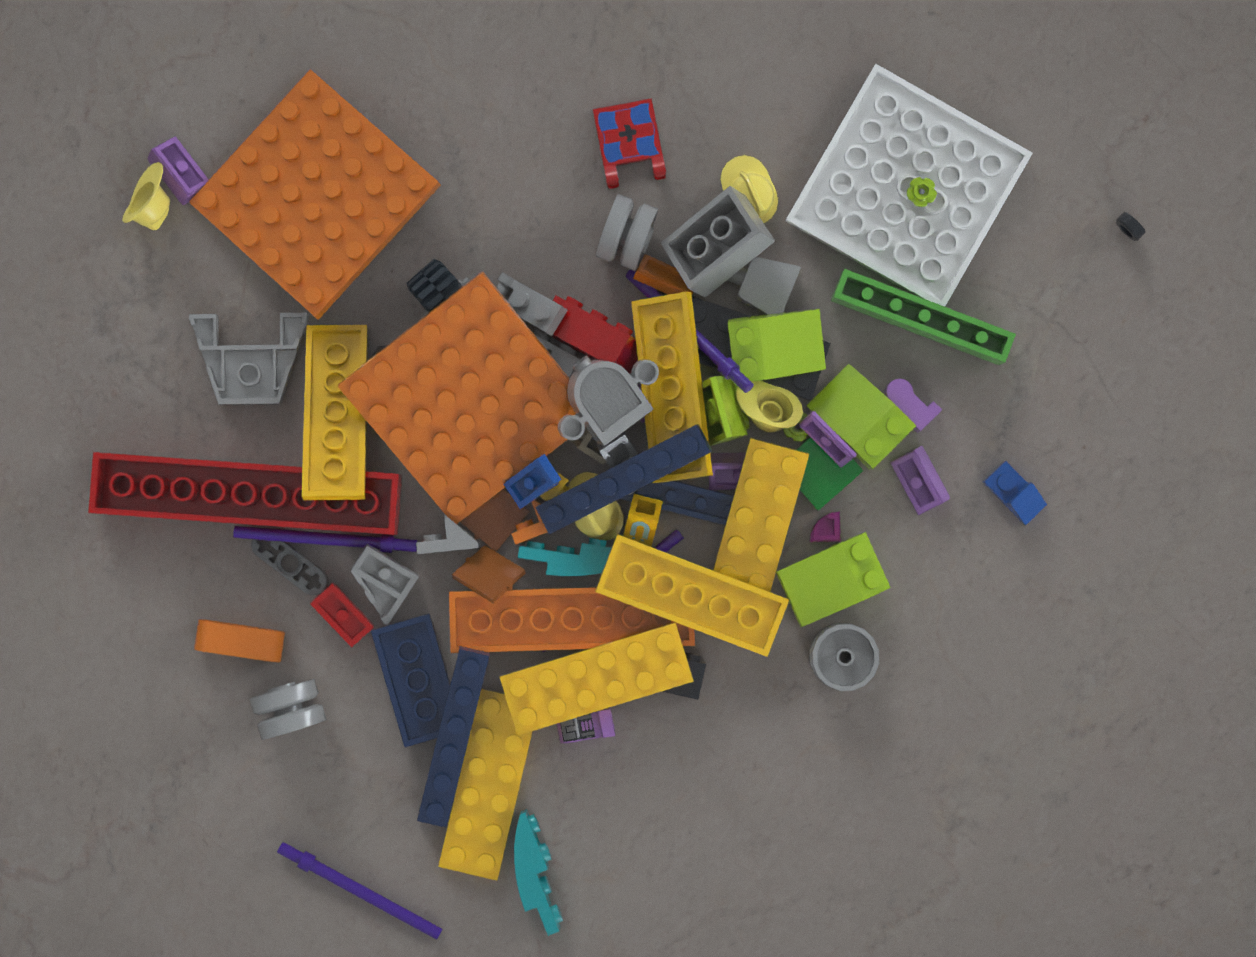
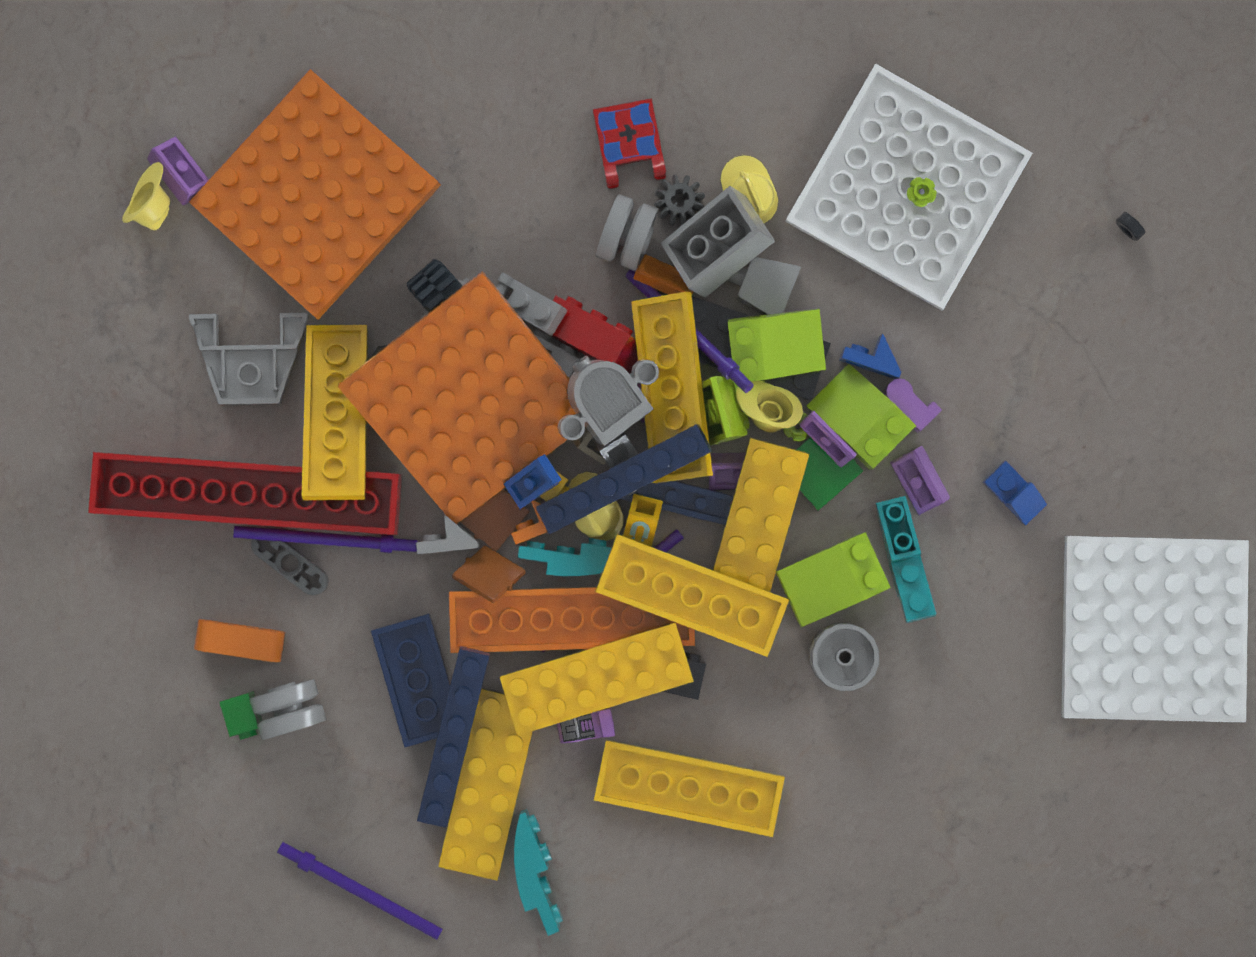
red plate [310,582,374,648] -> none
light grey wing [351,544,419,626] -> none
magenta tile [810,511,841,542] -> none
bright green brick [831,268,1016,365] -> none
none -> green brick [219,691,262,740]
none -> yellow plate [594,740,785,837]
none -> dark grey gear [654,174,705,226]
none -> blue slope [839,334,901,380]
none -> teal slope [876,496,937,623]
none -> white plate [1062,536,1249,722]

